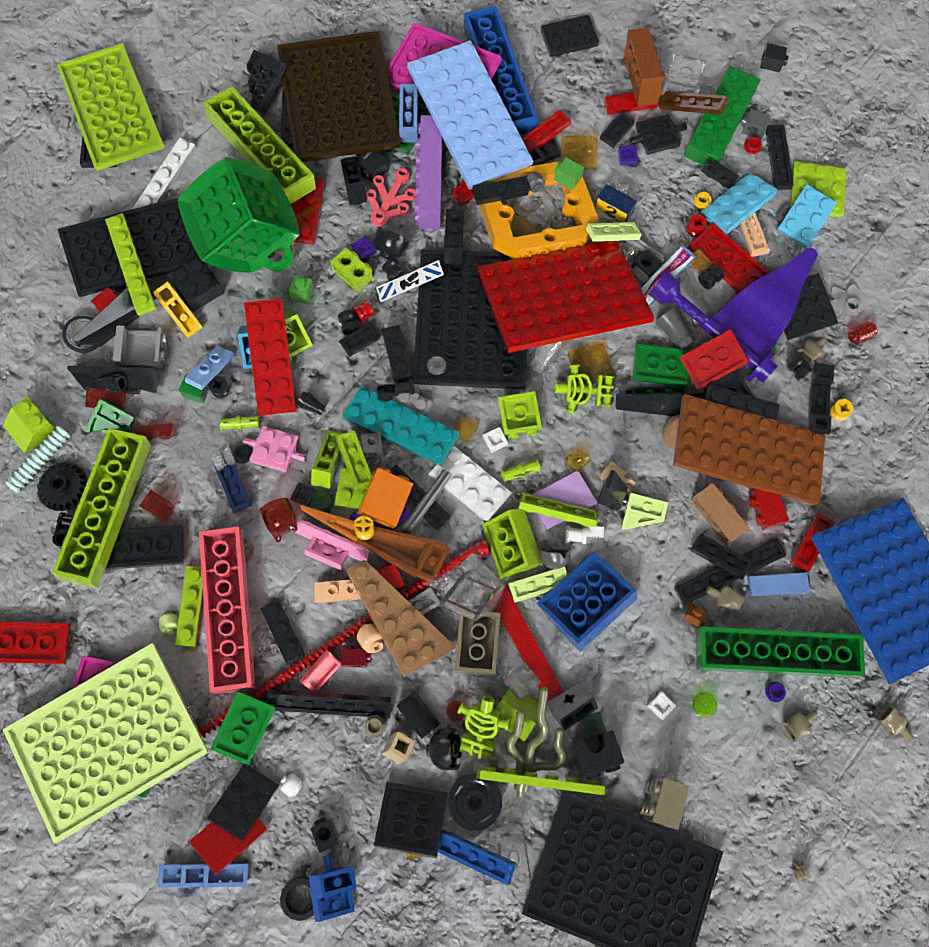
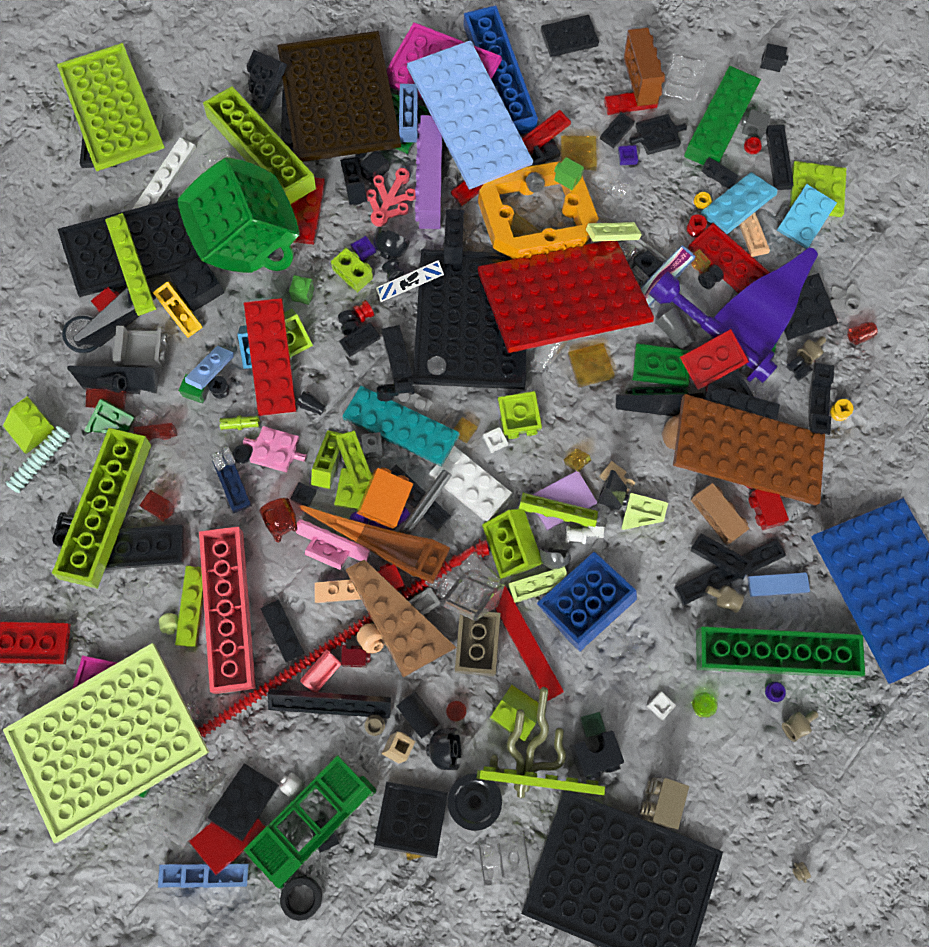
black gear [36,462,88,511] -> none
green plate [210,690,276,765] -> none
blue plate [309,855,357,922] -> none
clear green plate [310,489,335,514] -> none
yellow wheel [354,515,375,540] -> none
blue tile [438,830,516,885] -> none
lime piece [458,696,511,762] -> none
black plate [472,176,529,205] -> none
lime pin [501,459,541,482] -> none
clear brick [504,664,541,701] -> none
black brick [547,681,598,731] -> none
lime piece [554,364,615,414] -> none
dark blue brick [595,184,637,223] -> none
reddish brown plate [658,91,729,115] -> none
dark orange plate [684,603,708,628] -> none
red plate [790,513,835,572] -> none
dark tan piece [878,705,914,742] -> none
none -> green piece [244,755,376,889]

